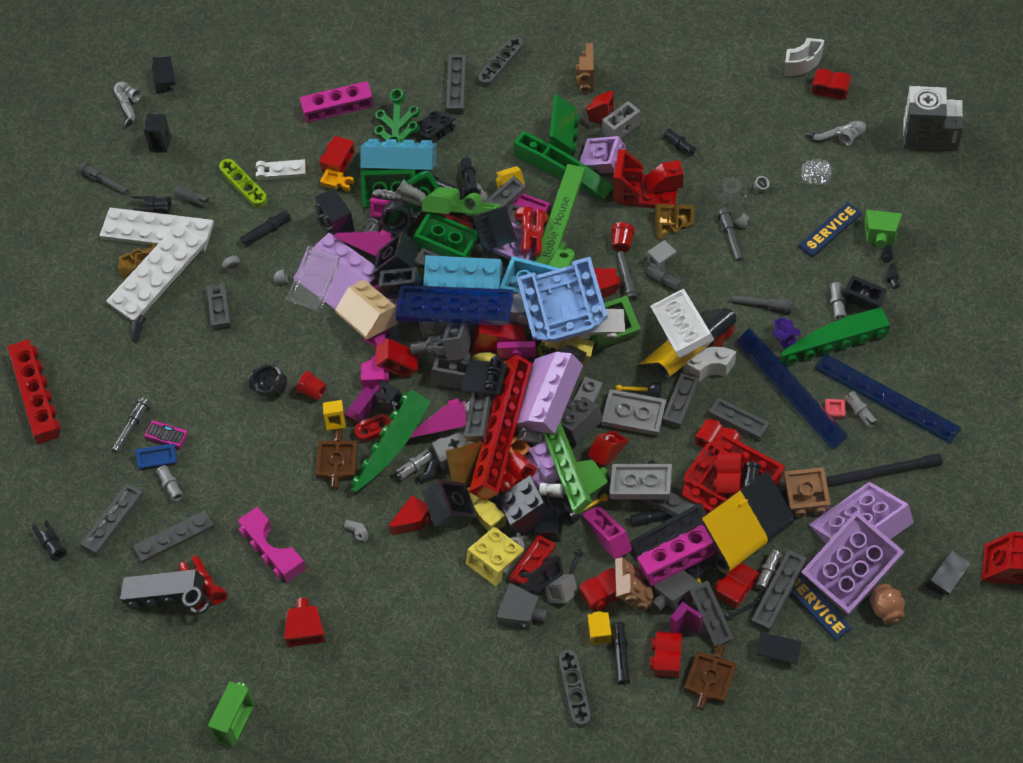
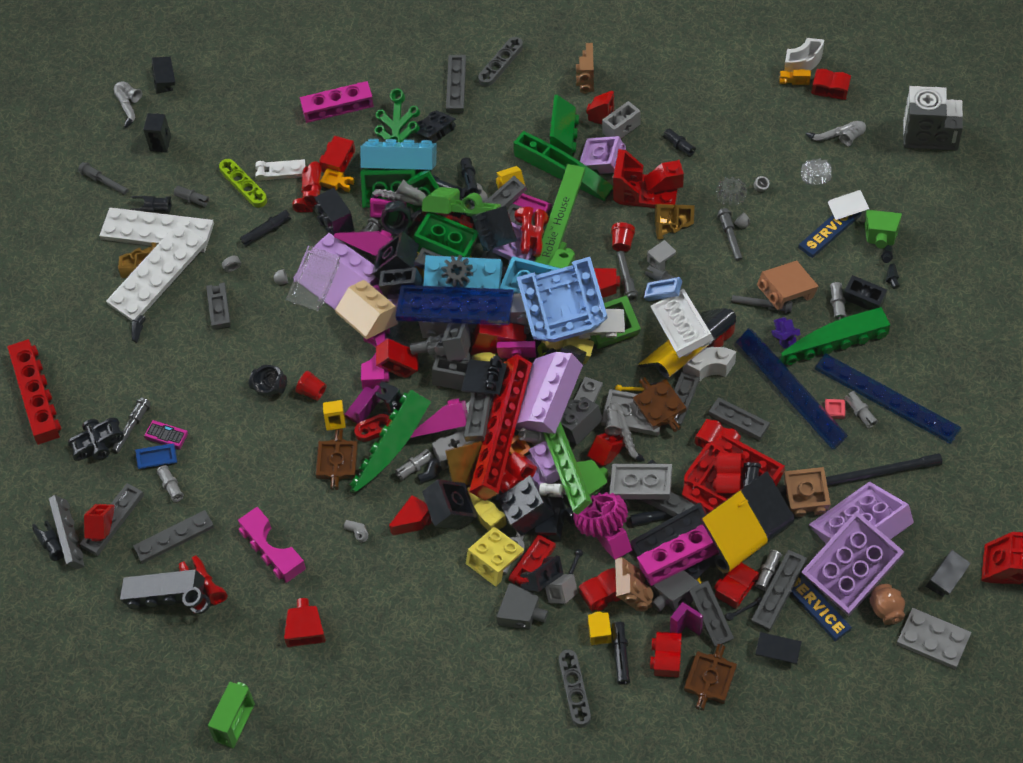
none -> dark grey plate [49,495,85,569]
none -> black axle [68,418,124,461]
none -> red slope [84,504,115,541]
none -> red piece [292,161,321,212]
none -> dark grey gear [441,255,473,288]
none -> dark pink gear [573,492,628,537]
none -> light grey piece [605,403,645,461]
none -> reddish brown plate [633,377,687,432]
none -> medium blue tile [644,277,682,301]
none -> nougat panel [757,261,819,310]
none -> light orange plate [780,69,811,85]
none -> white sticker [828,190,869,220]
none -> light grey plate [896,608,971,670]

